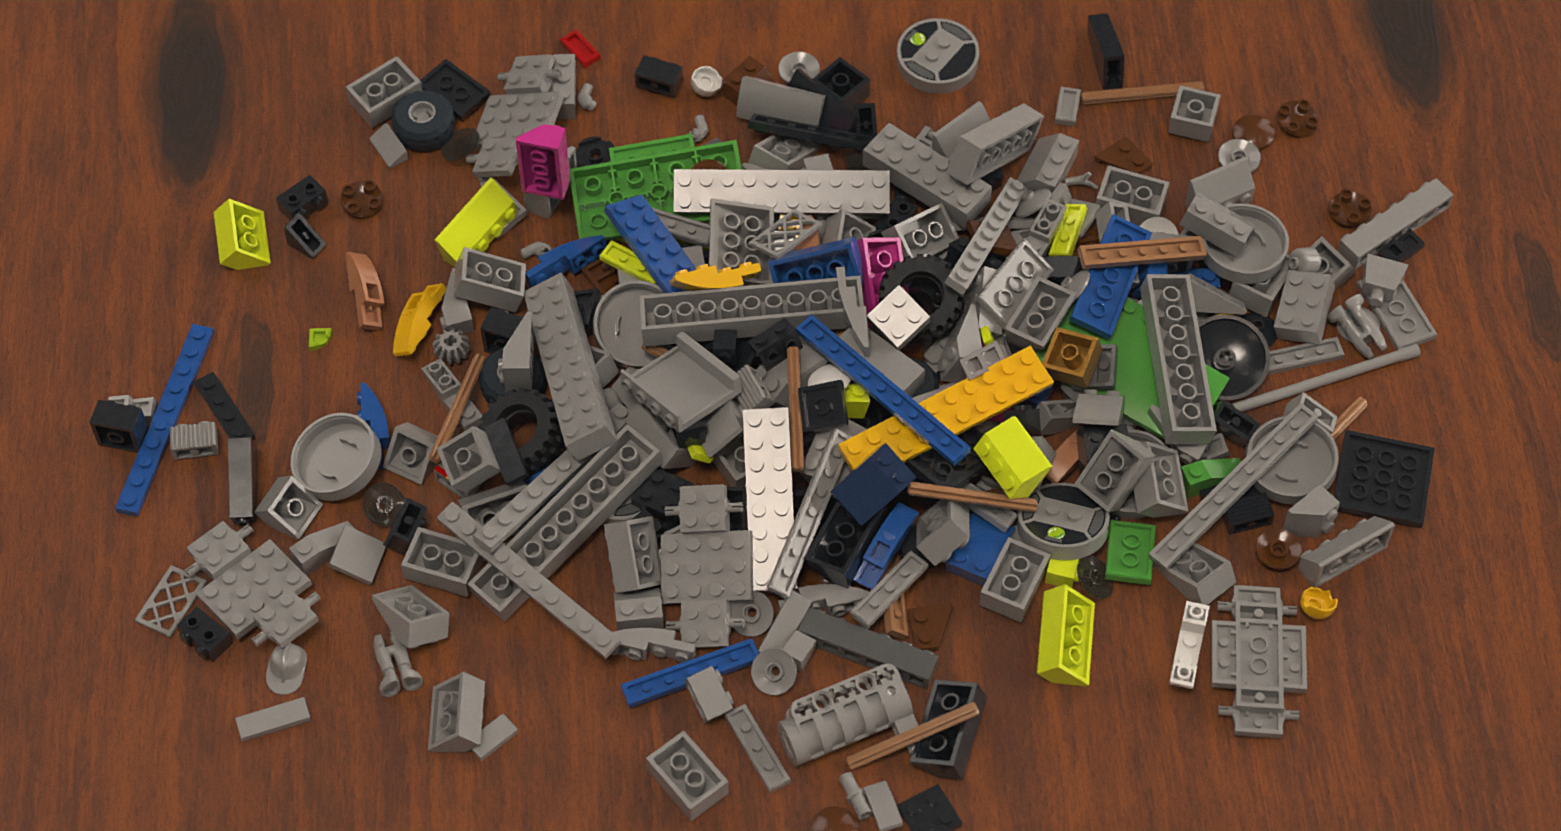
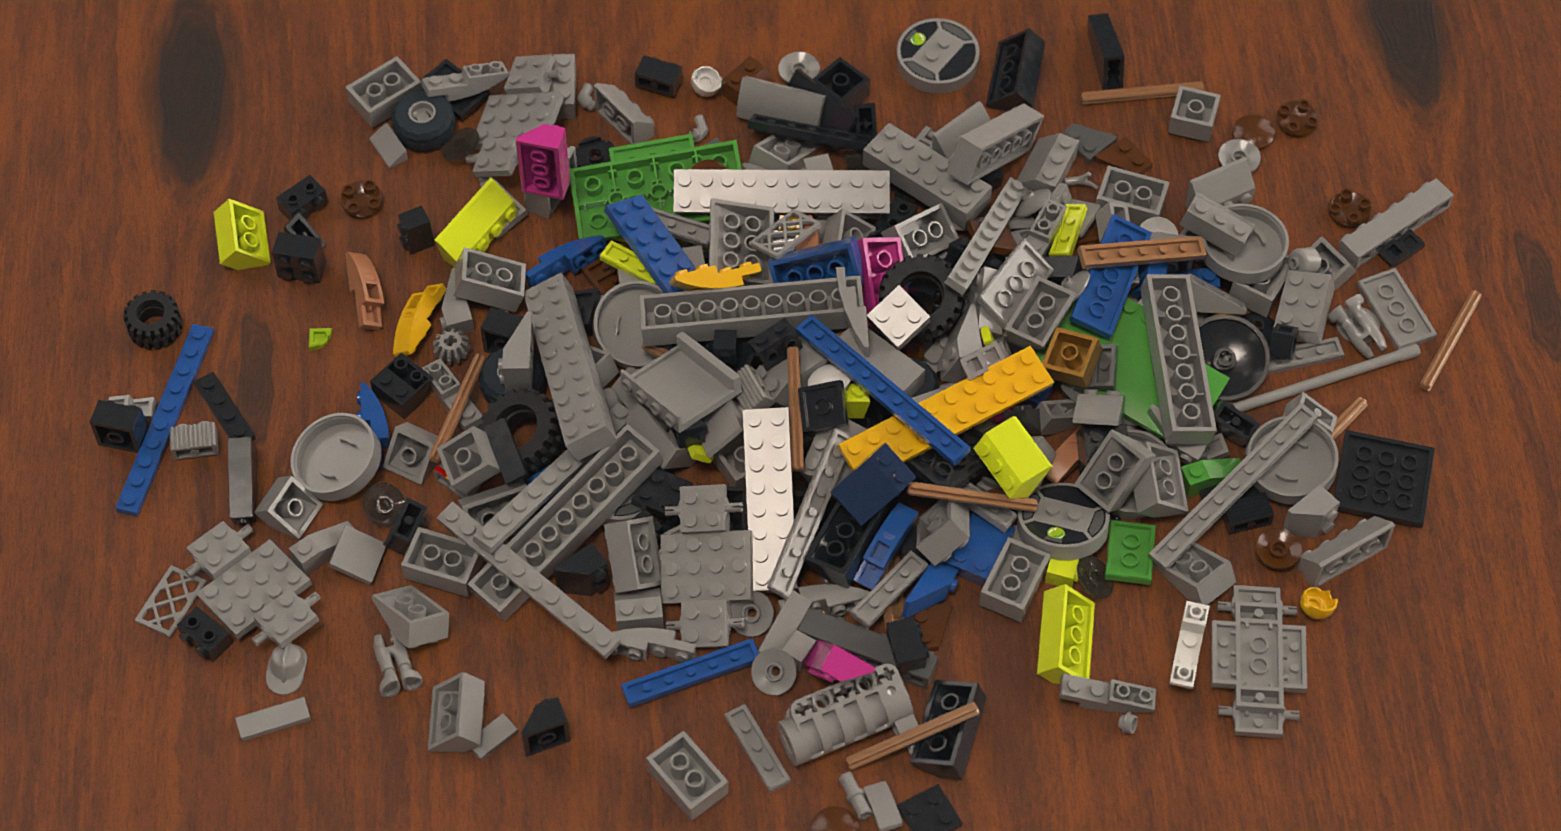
light grey arm [520,242,552,259] -> none
red tile [560,30,601,69] -> none
light grey brick [684,666,733,724] -> none
light grey tile [1054,87,1081,127] -> none
light grey torso [1362,254,1408,307] -> none
none -> black tyre [123,290,183,350]
none -> black brick [272,232,326,284]
none -> black slope [370,353,433,420]
none -> black brick [397,205,434,255]
none -> light grey slope [422,61,509,101]
none -> black slope [521,697,571,757]
none -> black slope [554,543,610,596]
none -> light grey slope [594,83,655,144]
none -> dark pink slope [804,640,875,683]
none -> black brick [886,616,929,674]
none -> blue slope [901,562,959,618]
none -> black slope [986,28,1045,111]
none -> light grey slope [1059,673,1156,713]
none -> dark grey wing [1061,123,1118,164]
none -> light grey plate [1118,712,1138,735]
none -> black brick [1269,323,1299,360]
none -> medium nougat axle [1419,290,1482,391]

